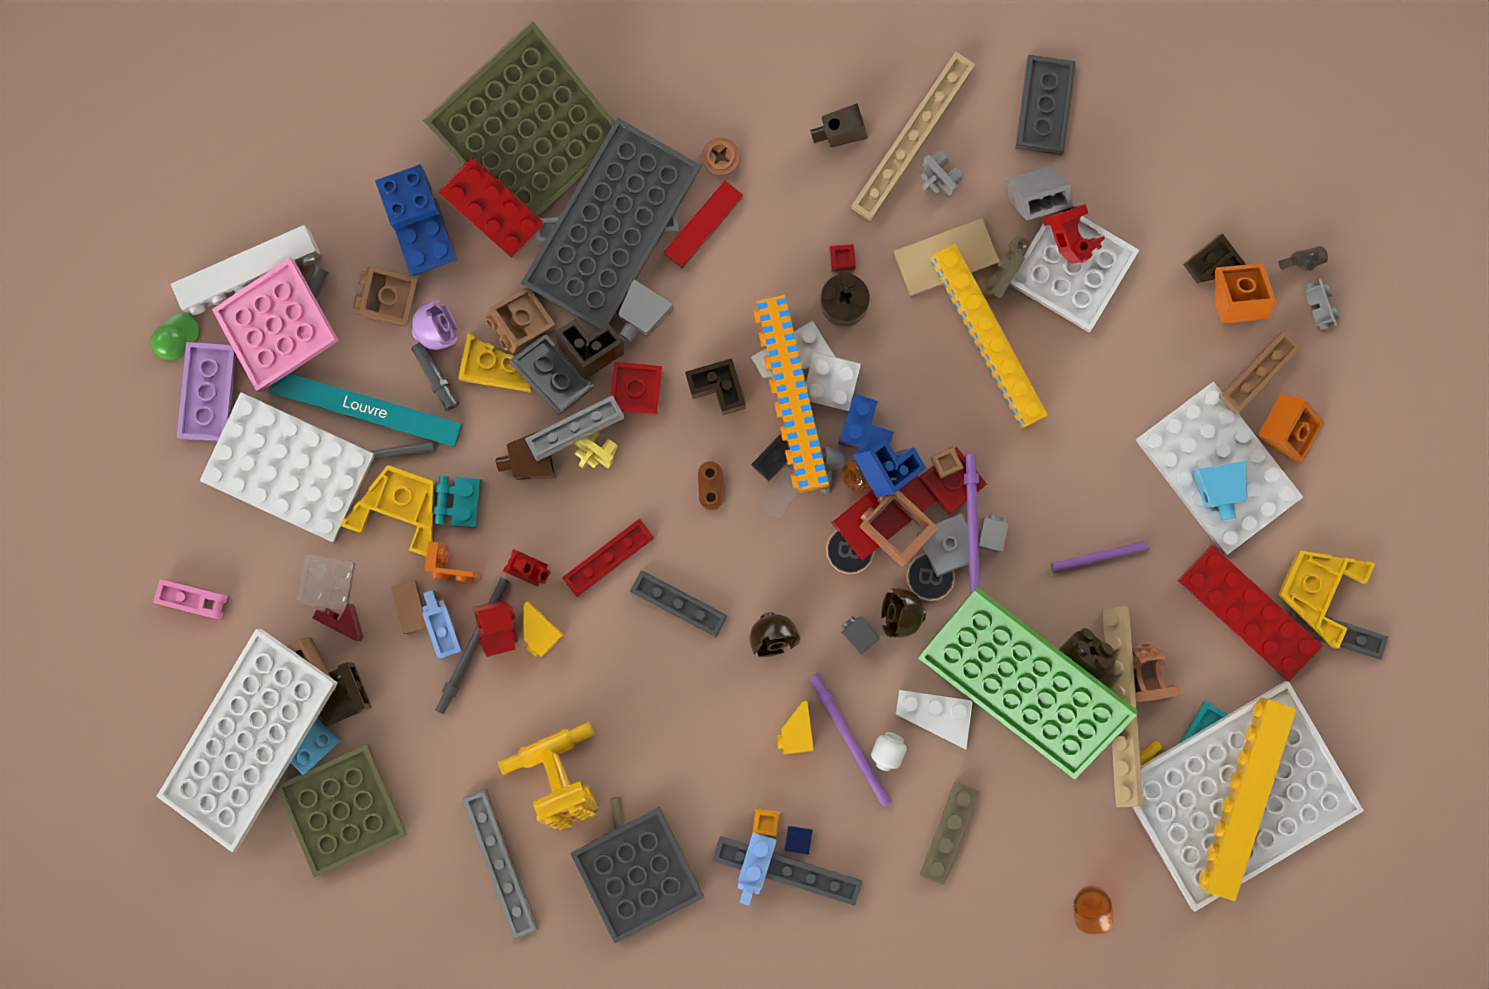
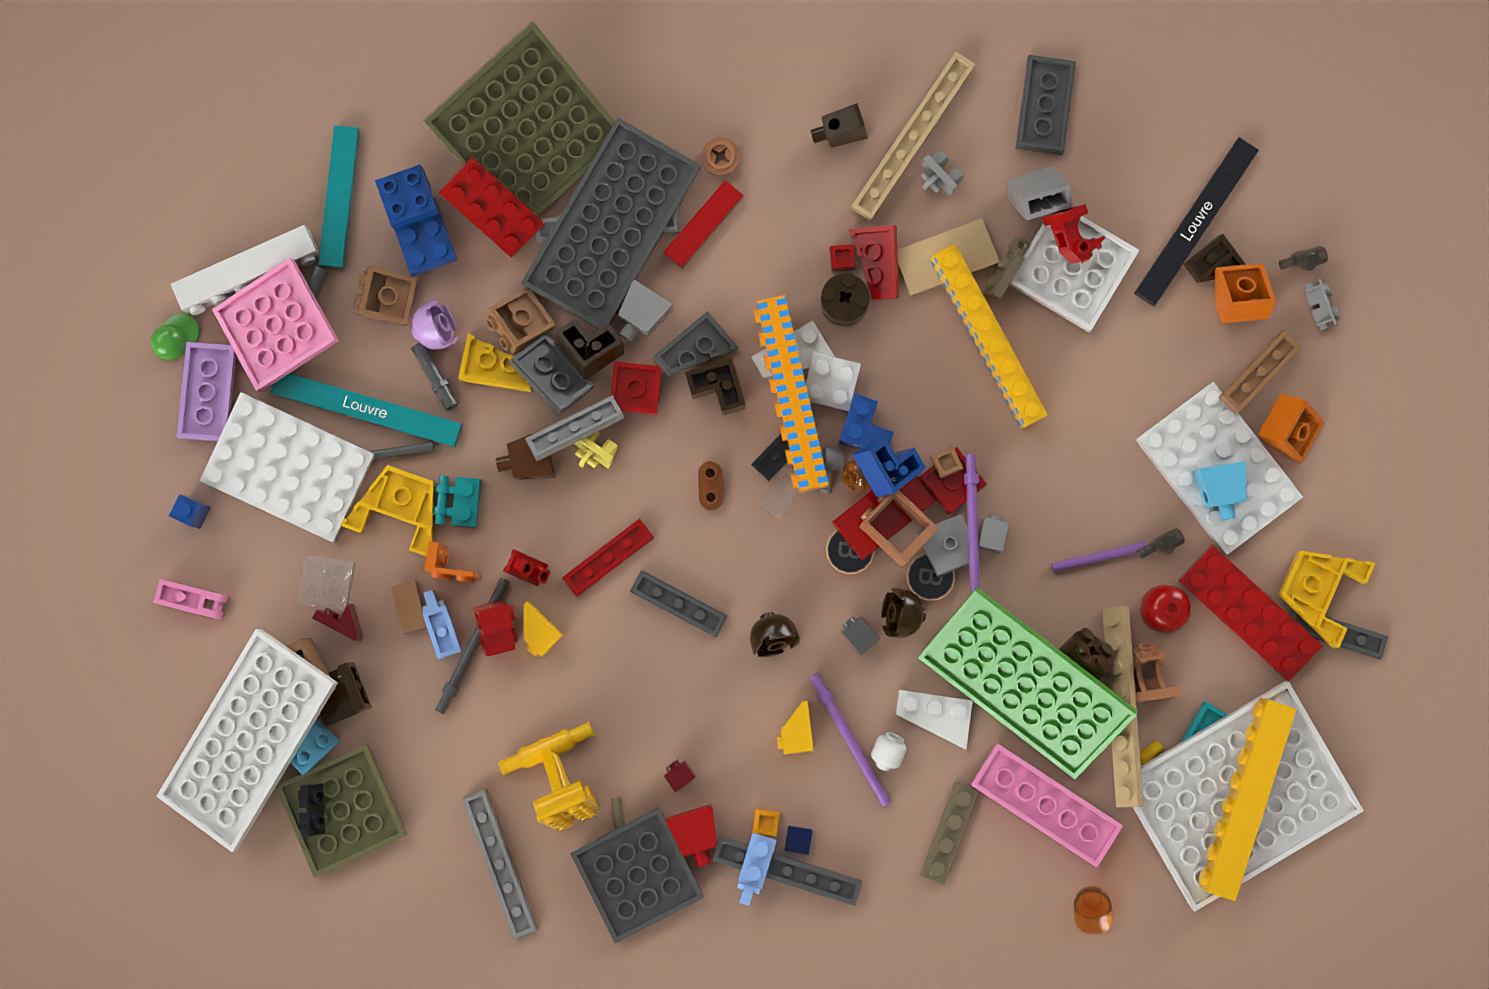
none -> blue brick [169,494,211,529]
none -> black hinge [298,783,326,837]
none -> teal tile [318,125,360,269]
none -> dark grey wing [652,311,739,376]
none -> dark red plate [664,759,696,792]
none -> red torso [666,804,717,867]
none -> red wing [849,225,899,300]
none -> bright pink plate [970,743,1123,867]
none -> black tile [1134,137,1259,306]
none -> clear smoke piece [1137,528,1185,559]
none -> red cylinder [1140,585,1191,633]

